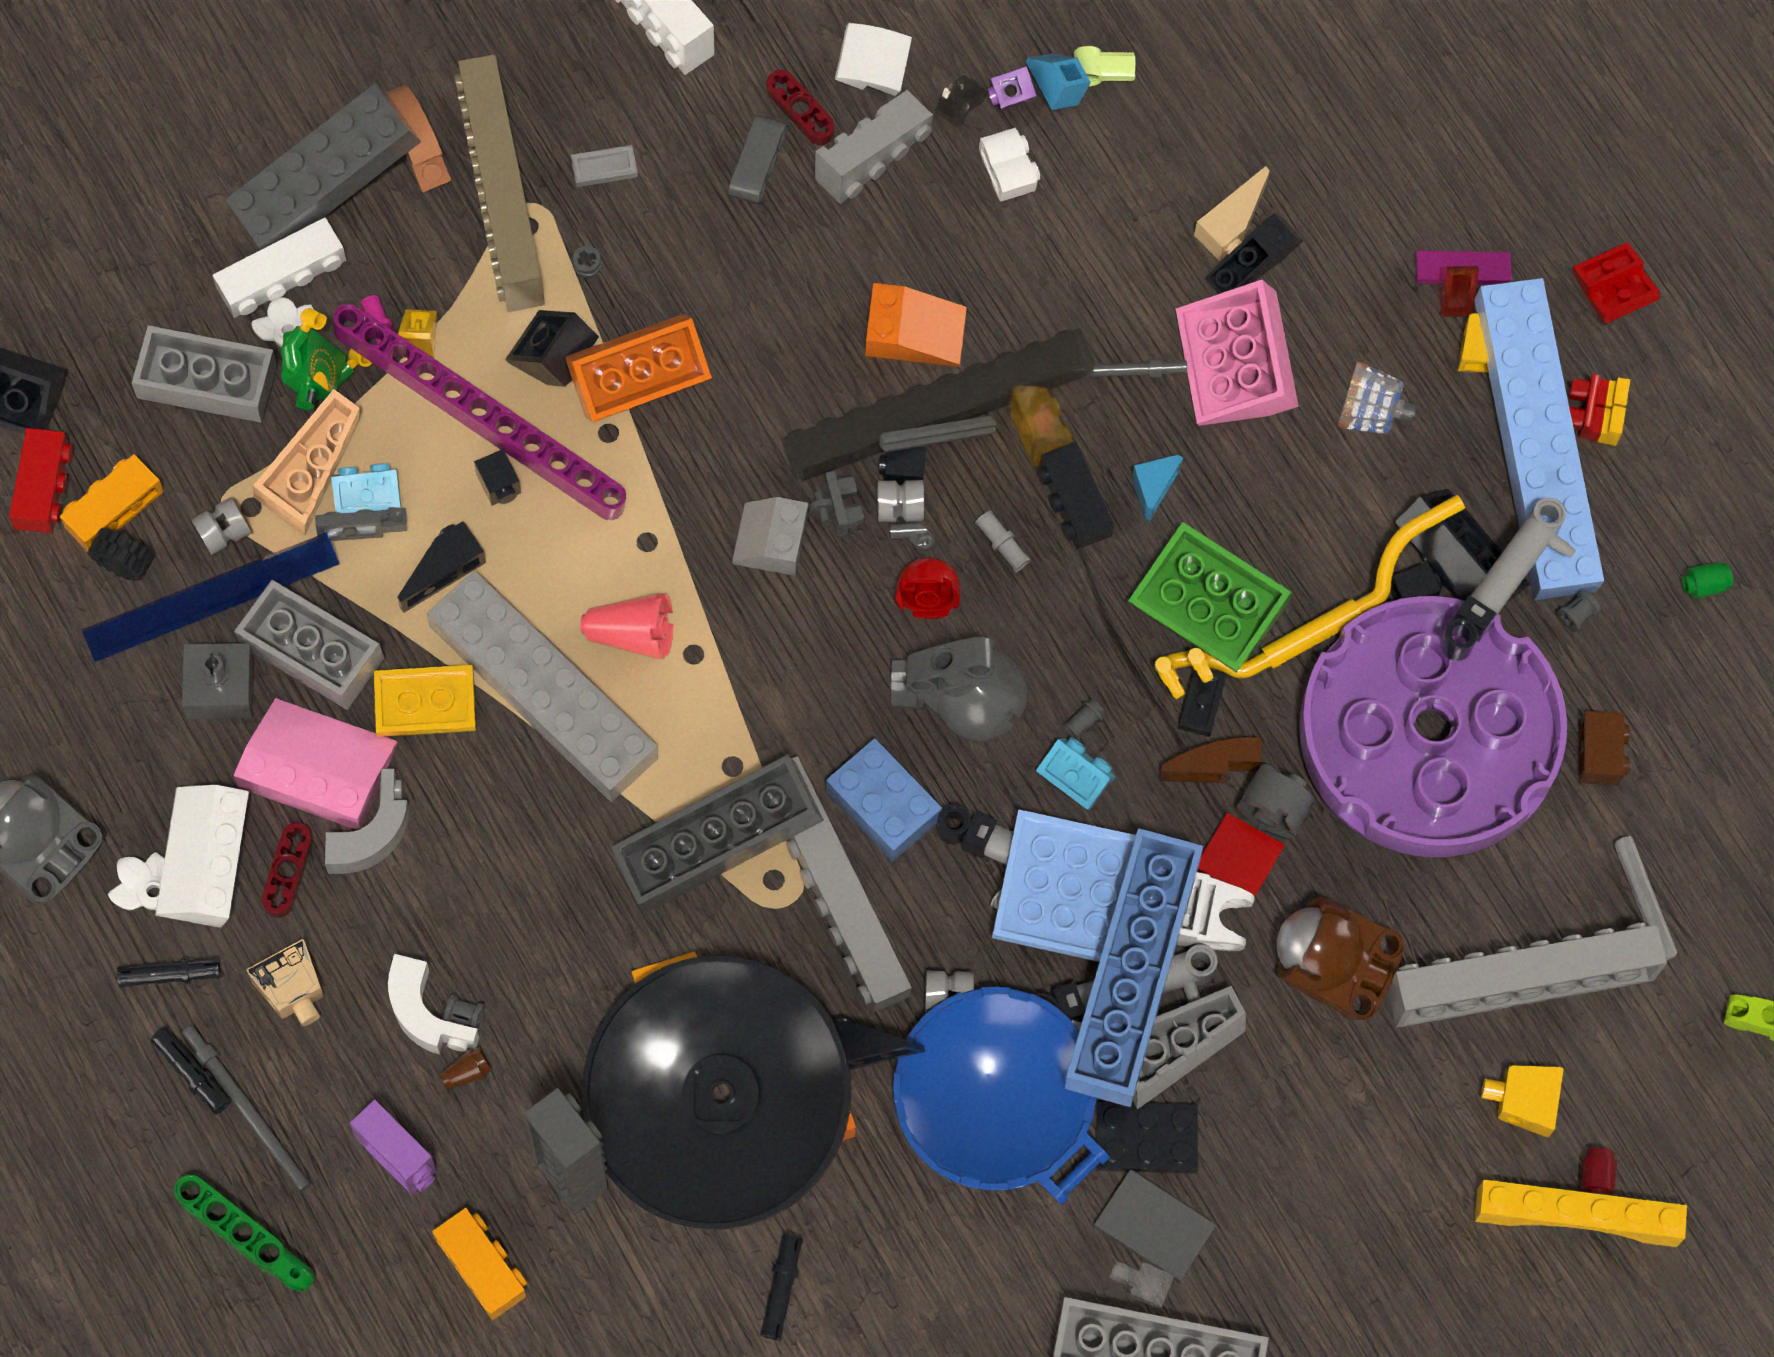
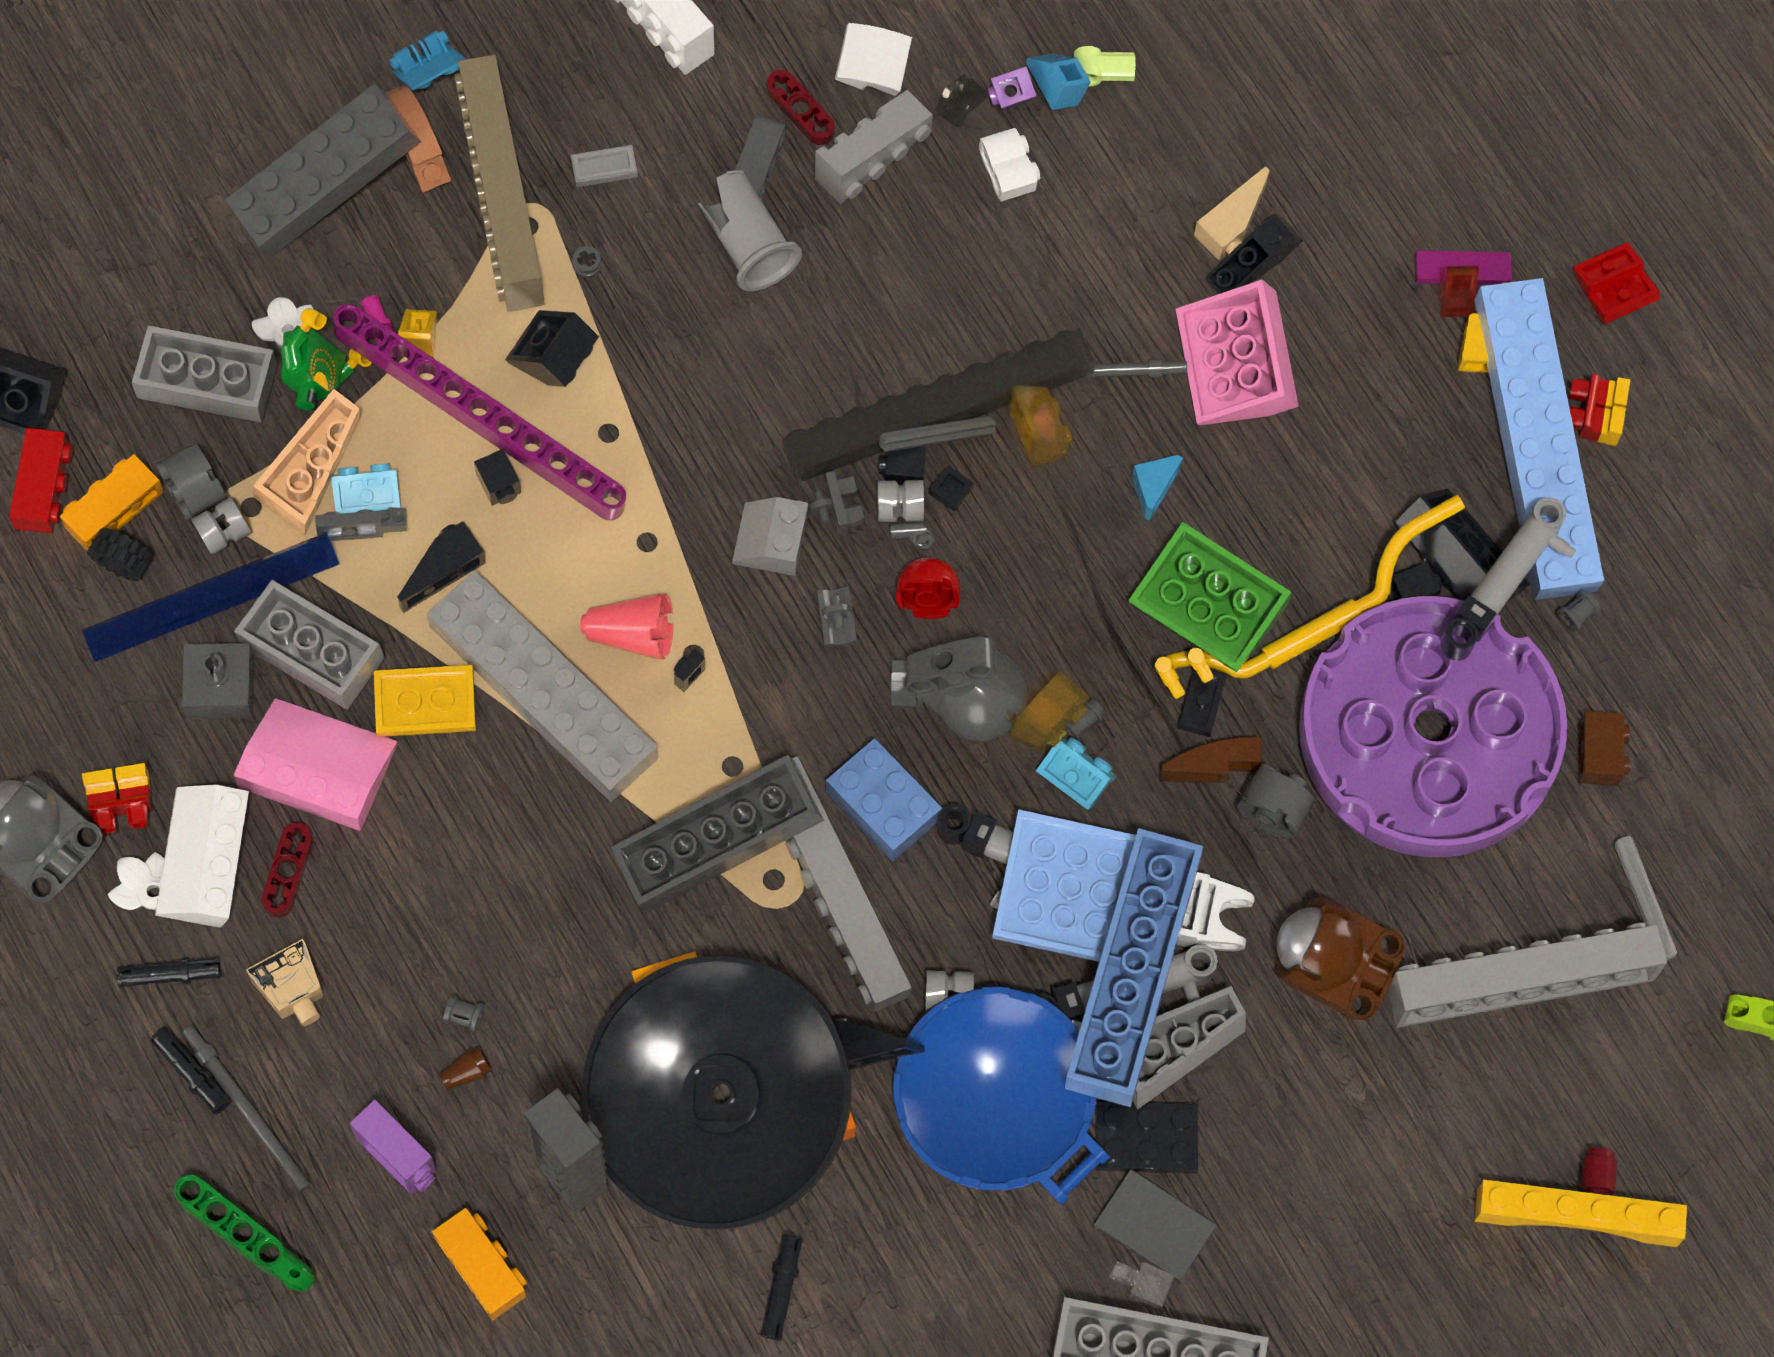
white brick [213,217,346,318] -> none
light grey arch [325,769,409,874] -> none
white arch [388,954,479,1055] -> none
orange brick [565,314,712,422] -> none
orange slope [865,283,967,367] -> none
light grey pin [975,510,1031,572] -> none
black brick [1036,442,1114,550] -> none
red tile [1197,813,1285,897] -> none
clear torso [1338,361,1418,434] -> none
yellow torso [1481,1066,1564,1137] -> none
green brick [1682,561,1733,599] -> none
none -> red hips [82,763,153,834]
none -> dark grey brick [155,443,227,521]
none -> dark azure hinge [389,30,466,90]
none -> black plate [673,650,706,692]
none -> light grey piece [698,170,802,292]
none -> dark grey hips [817,586,857,648]
none -> black plate [929,465,974,511]
none -> clear yellow slope [1010,671,1090,752]

